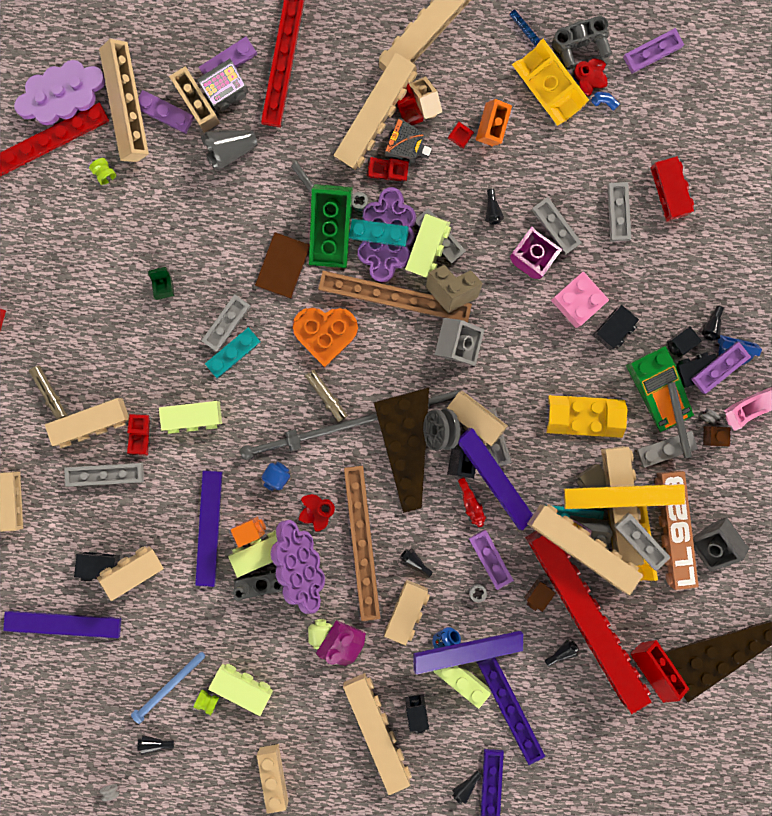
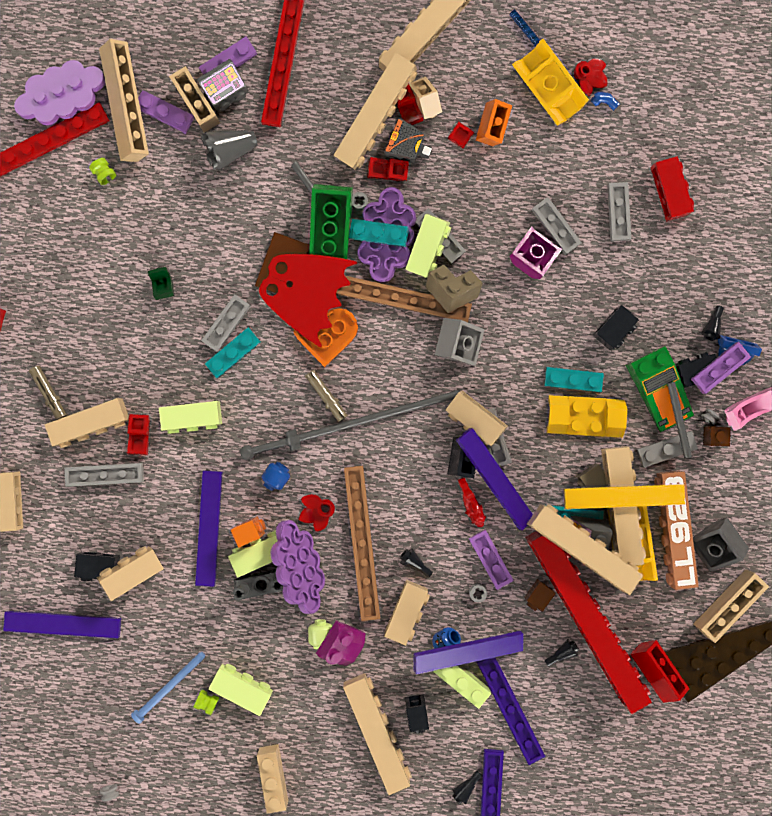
black cone [137,735,174,755] -> none
dark brown wing [373,387,429,513] -> none
dark grey wheel [423,409,460,451] -> none
black cone [485,189,504,225] -> none
bright pink brick [551,271,609,328] -> none
dark grey piece [552,16,612,70] -> none
light grey plate [614,513,671,571] -> none
medium lavender plate [623,28,684,73] -> none
black brick [666,326,702,357] -> none
none -> red piece [259,254,357,347]
none -> teal plate [544,367,604,392]
none -> tan brick [693,569,769,643]

